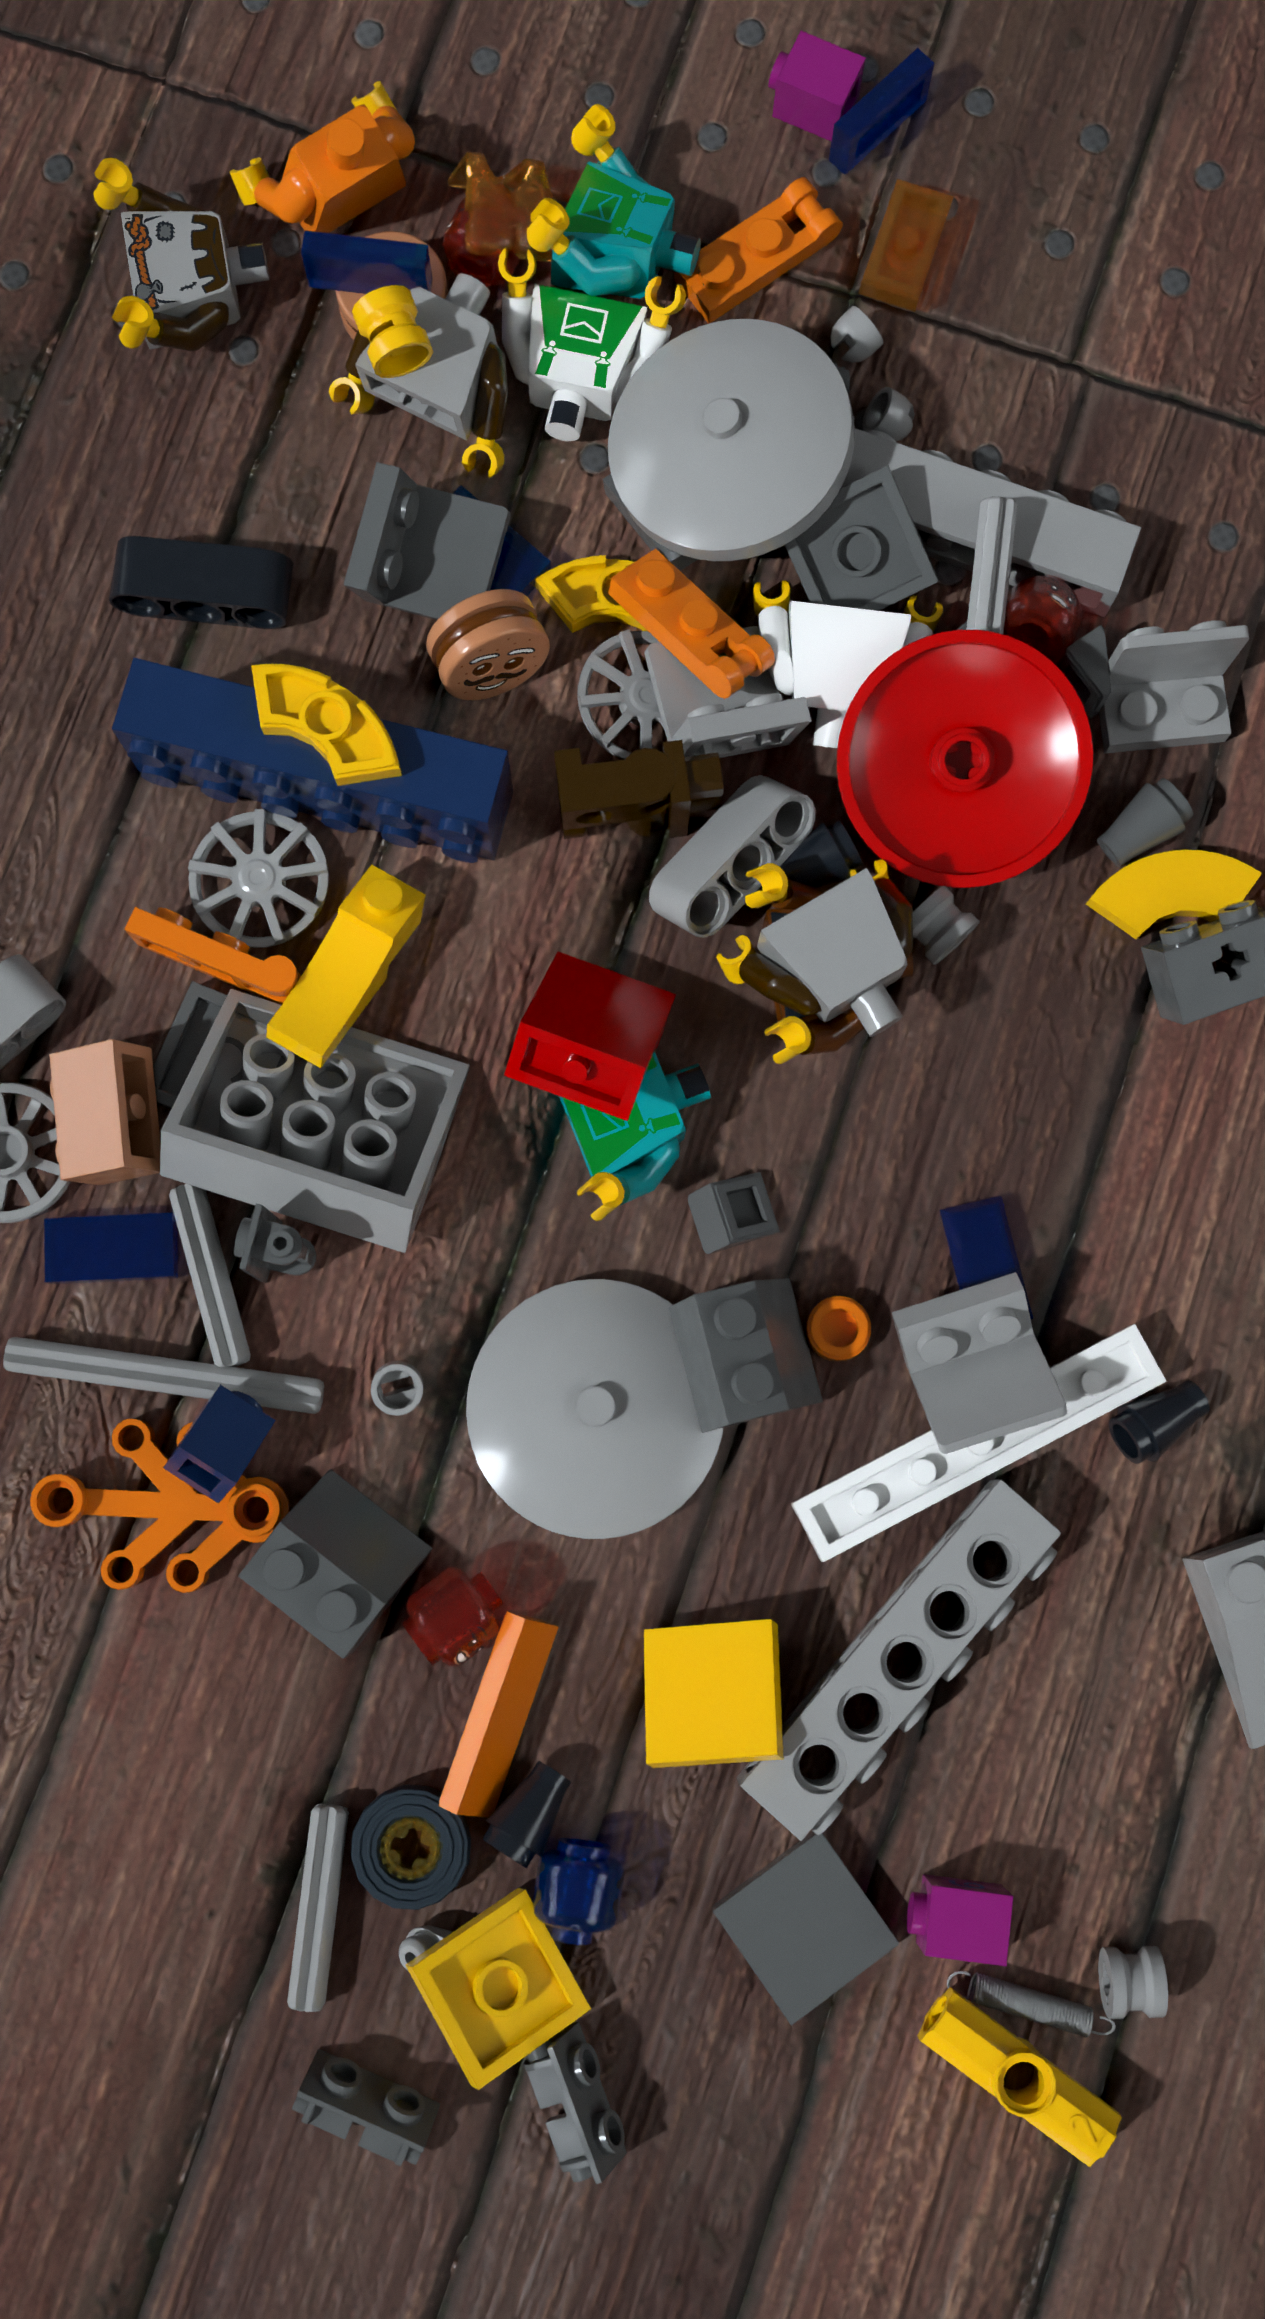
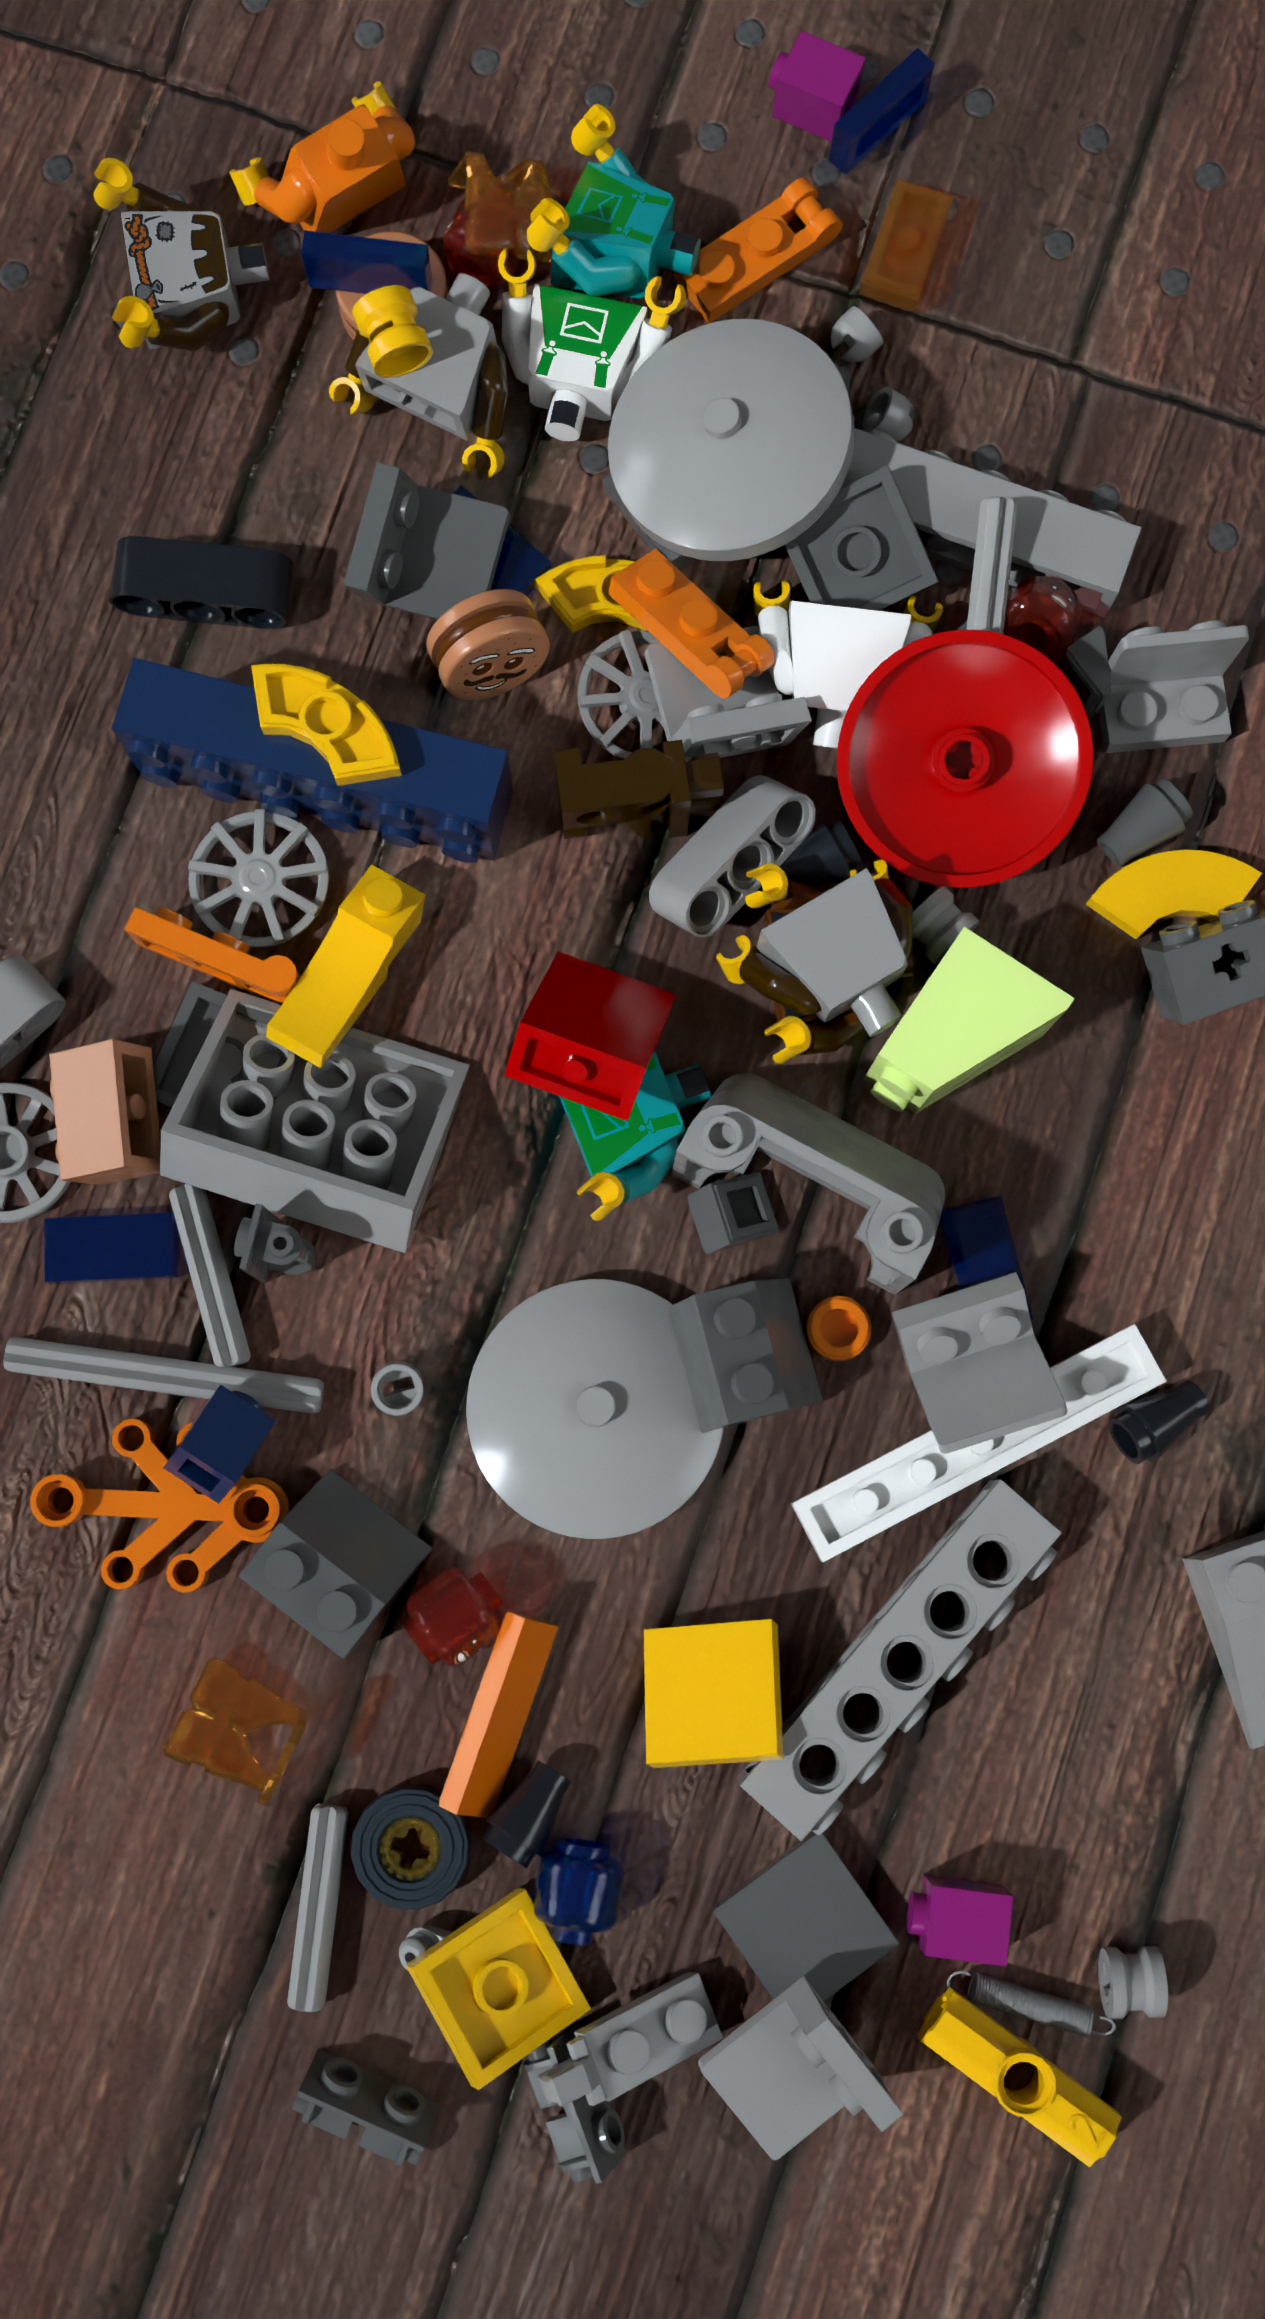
none -> clear orange piece [163,1657,307,1805]
none -> light grey hinge [537,1972,723,2106]
none -> light grey windscreen [672,1073,945,1295]
none -> light grey bracket [698,1975,904,2160]
none -> yellowish green slope [864,927,1075,1114]

